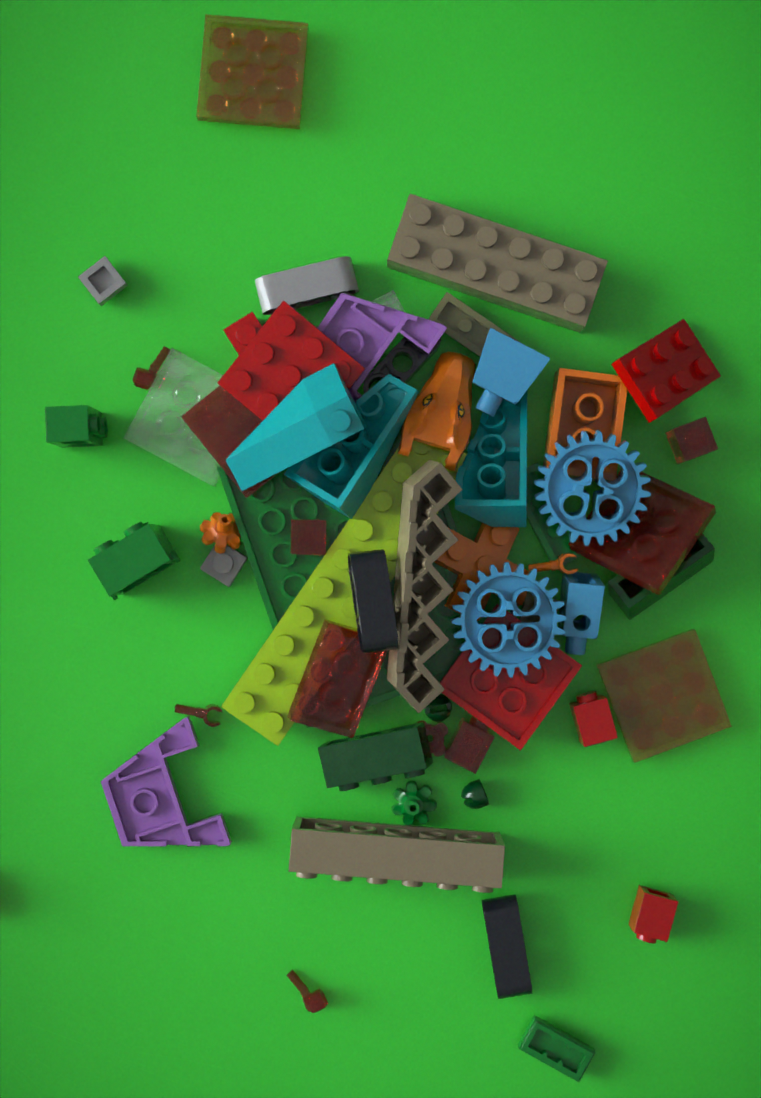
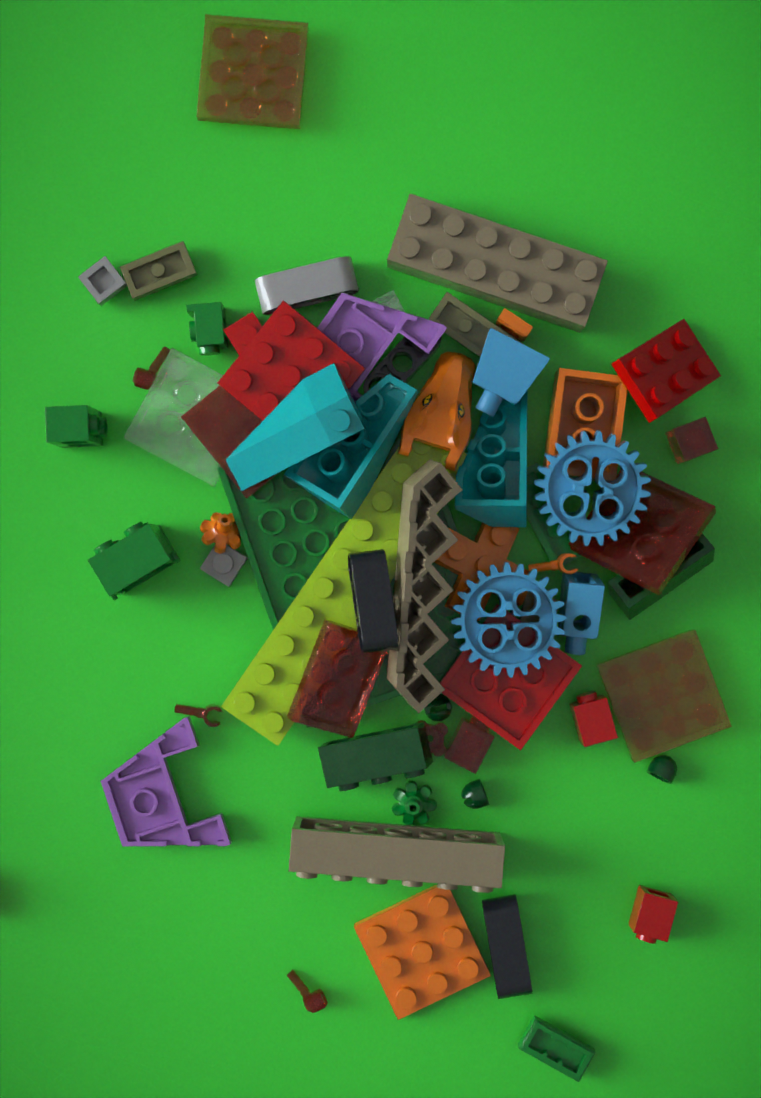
clear red plate [291,519,327,555] -> none
none -> olive plate [120,241,198,301]
none -> green brick [186,302,228,356]
none -> orange plate [354,884,491,1020]
none -> orange tile [496,308,533,342]
none -> dark green hinge [647,755,677,784]

